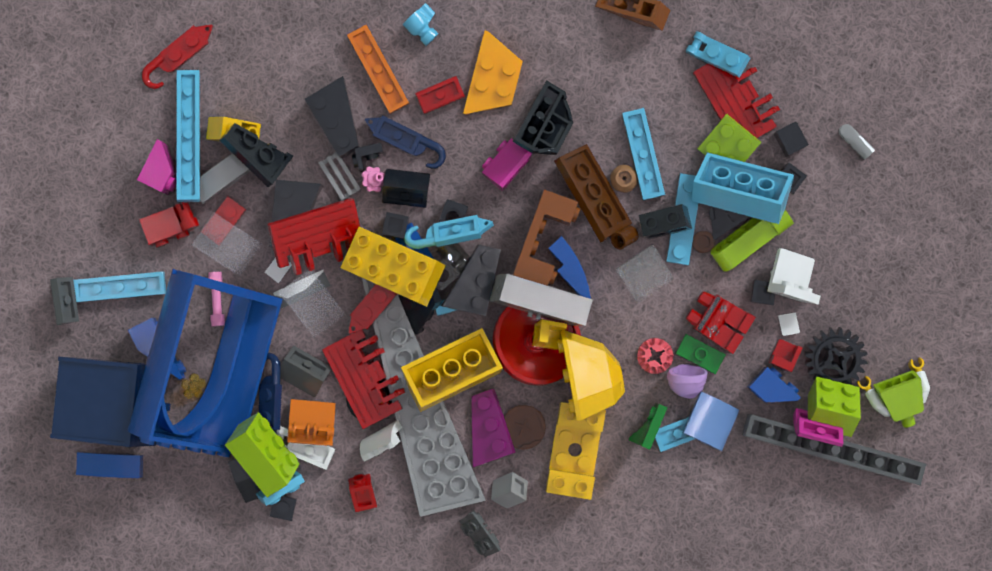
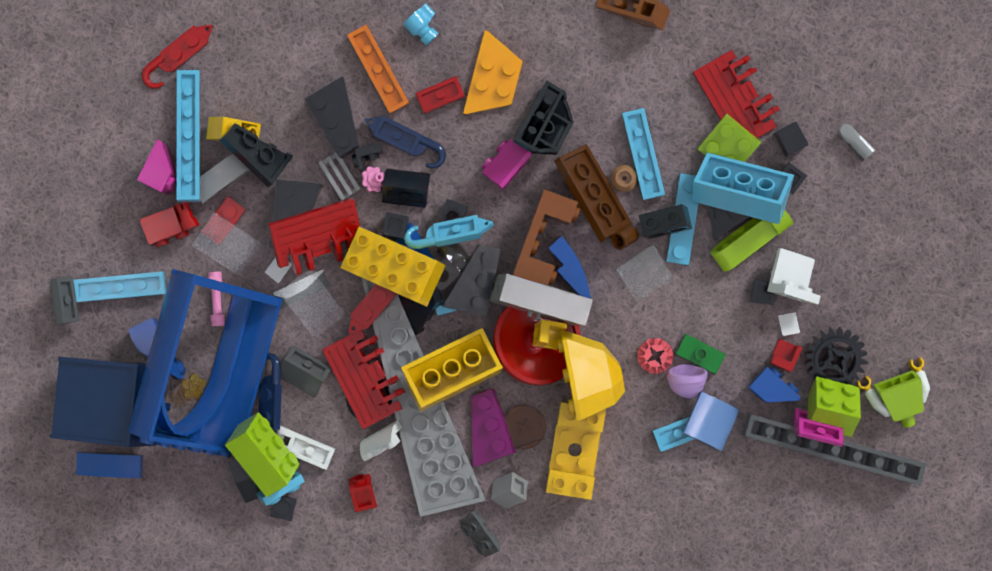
orange hinge [287,399,336,446] -> none
green plate [628,403,668,450] -> none
medium azure plate [685,31,751,78] -> none
red hips [685,291,756,354] -> none
reddish brown tile [692,231,715,253] -> none

